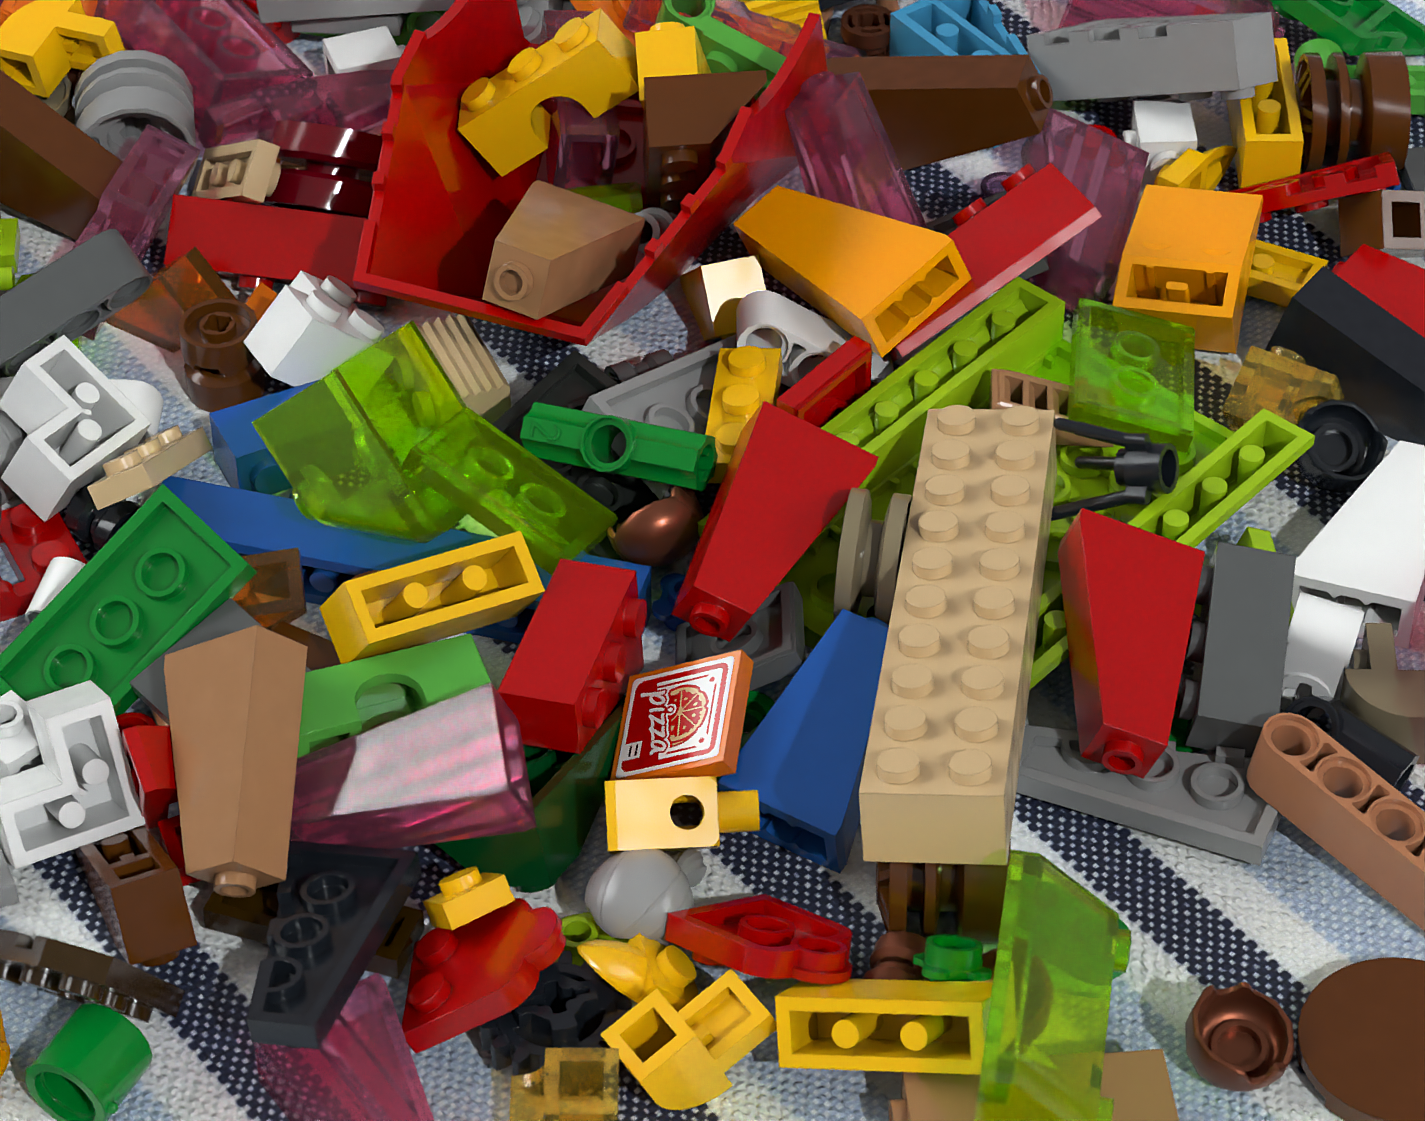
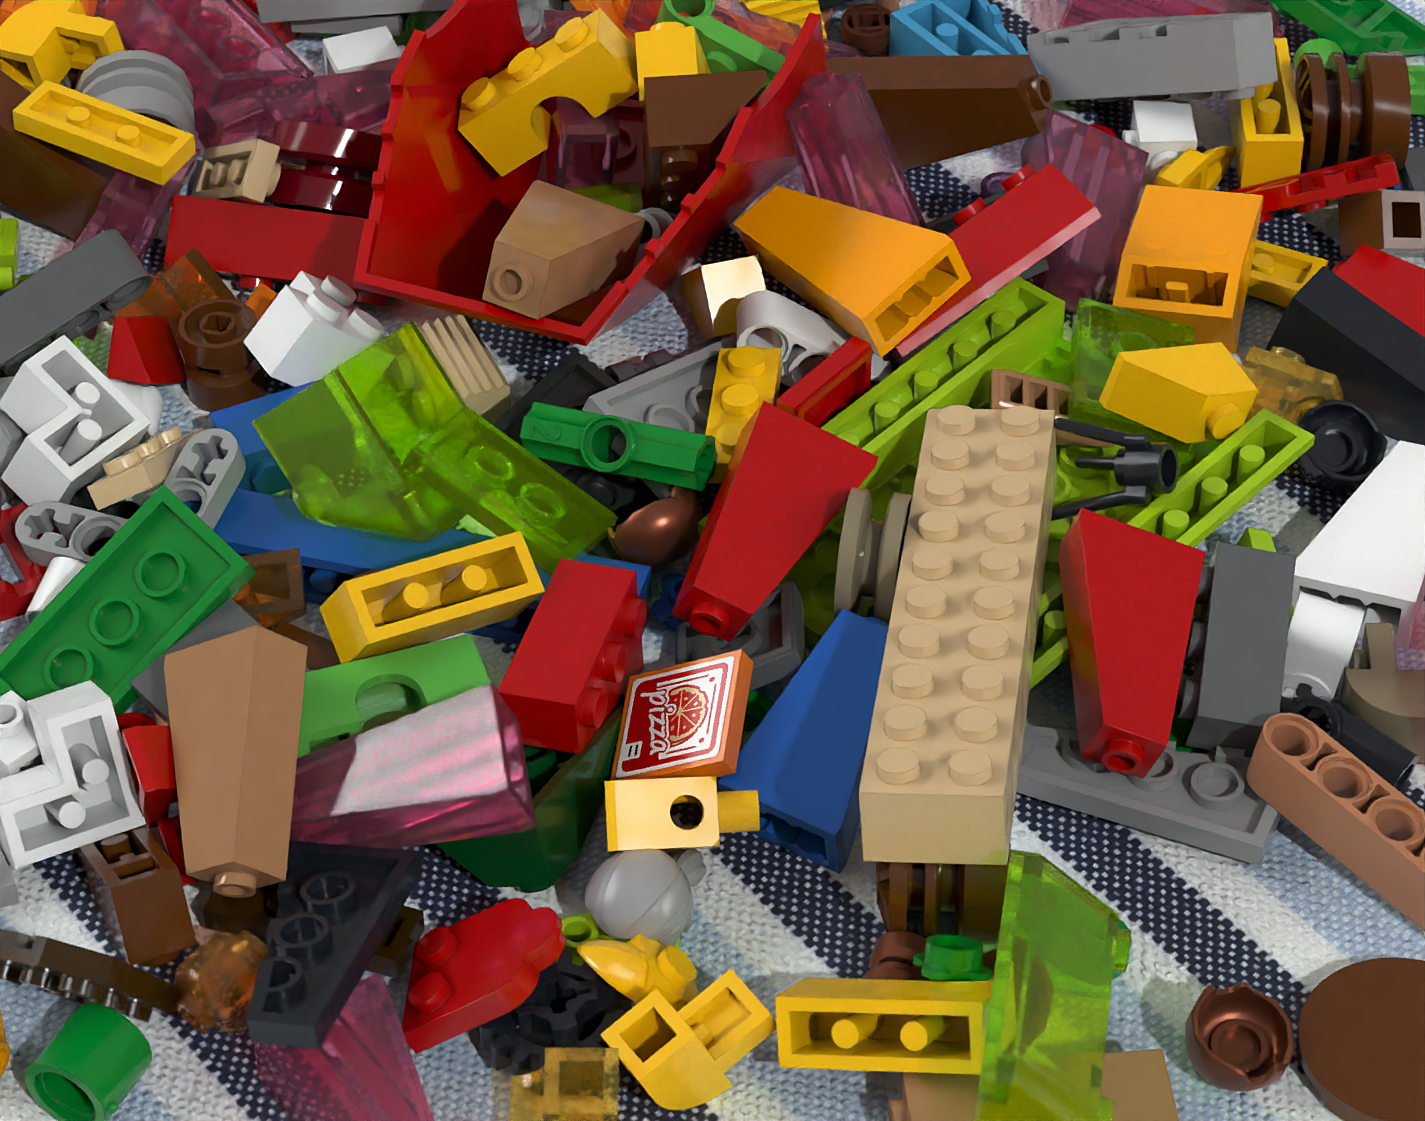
yellow plate [422,866,515,930] -> none
red plate [665,894,852,984] -> none
none -> yellow plate [12,80,196,186]
none -> light grey beam [15,428,246,567]
none -> red slope [107,315,186,385]
none -> clear orange head [175,930,269,1036]
none -> yellow slope [1099,342,1259,443]

